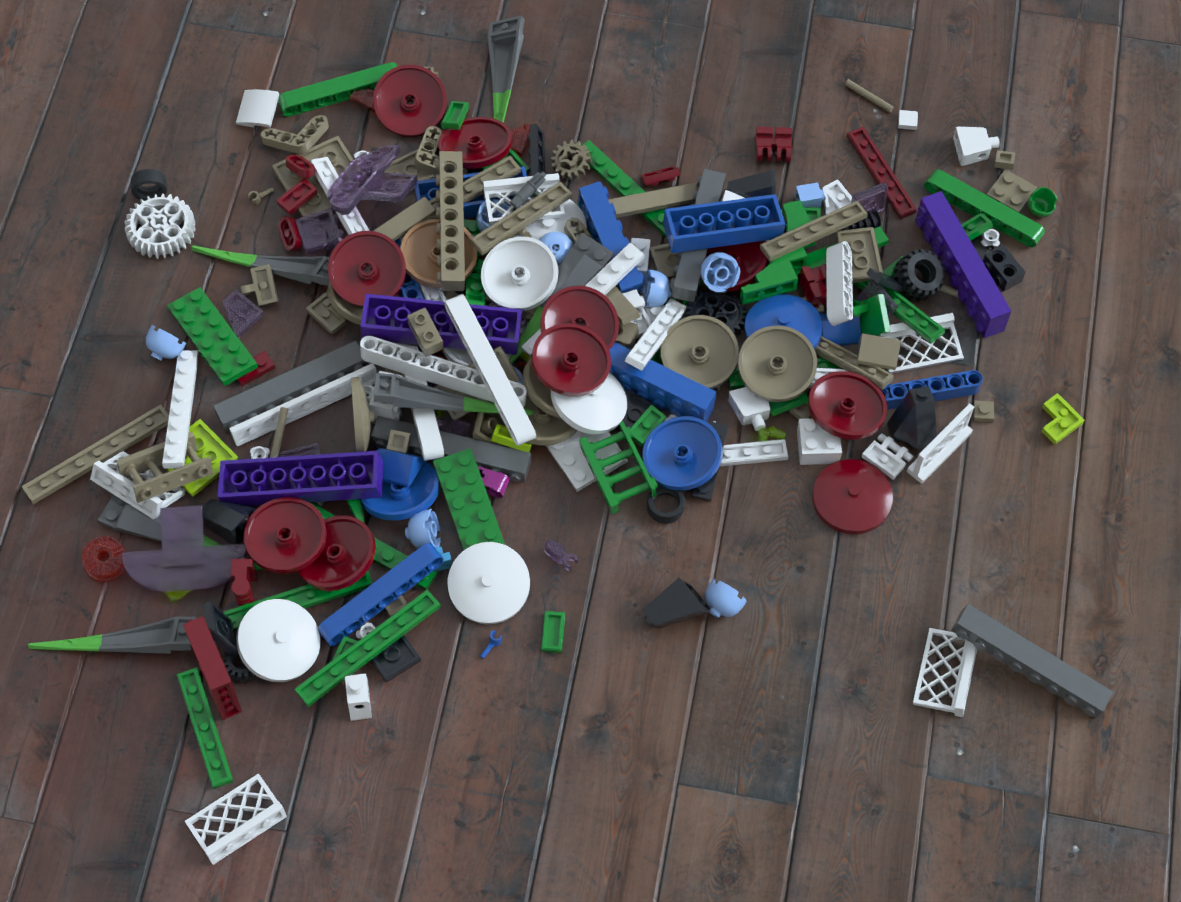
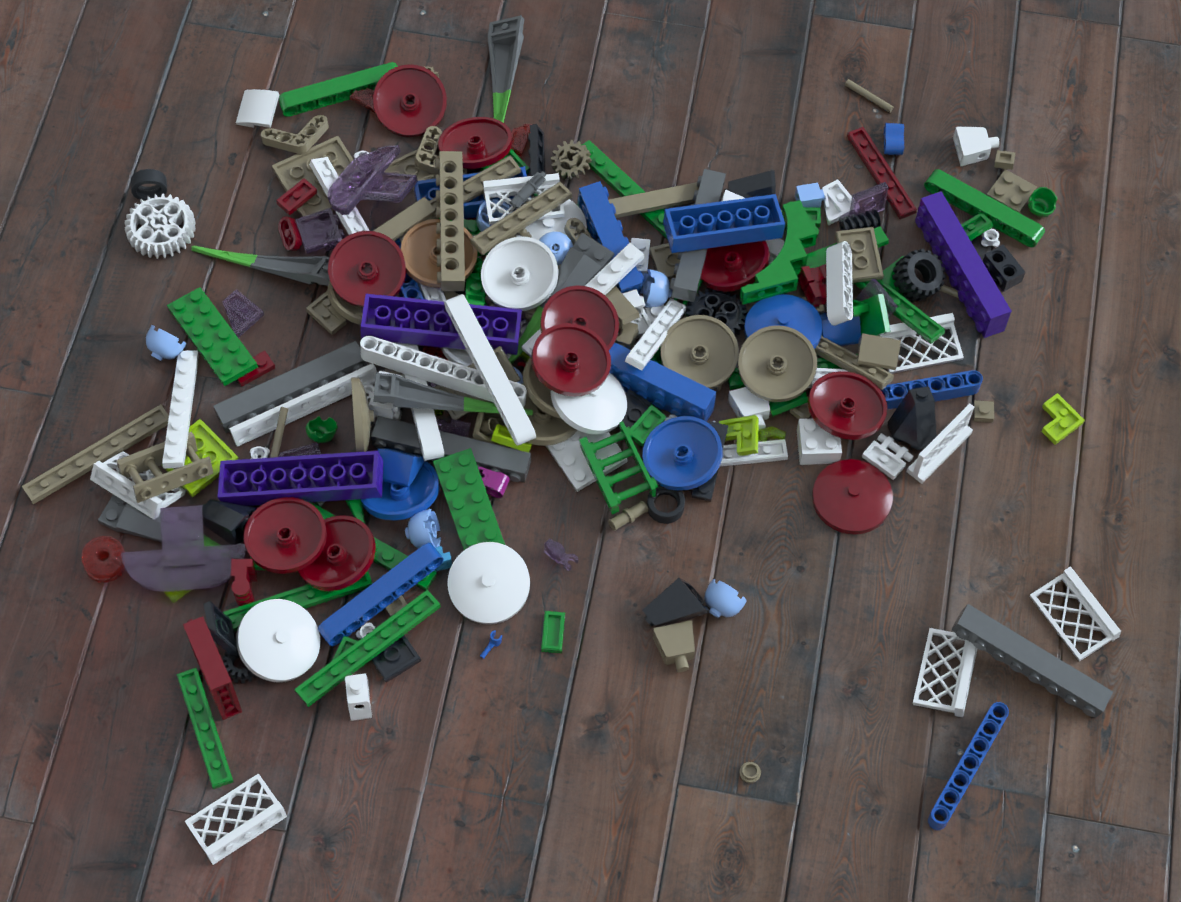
dark grey plate [28,617,196,654] -> none
dark tan plate [241,264,279,307] -> none
dark tan hand [248,187,274,205] -> none
dark red plate [286,155,315,179] -> none
dark tan plate [387,429,411,453] -> none
dark tan brick [407,308,443,357] -> none
green tile [441,101,469,130] -> none
dark red plate [639,166,681,187] -> none
light blue cylinder [700,252,740,292] -> none
dark red legs [755,127,792,163] -> none
dark tan tile [760,201,868,262] -> none
black tile [867,268,904,292] -> none
white tile [898,110,918,130] -> none
none -> green hair [305,416,338,444]
none -> dark tan pin [608,501,649,531]
none -> dark tan torso [653,620,695,672]
none -> lime plate [719,415,759,456]
none -> dark tan plate [739,762,761,783]
none -> blue axle [884,123,904,155]
none -> blue beam [928,702,1009,830]
none -> white fence [1030,566,1121,662]

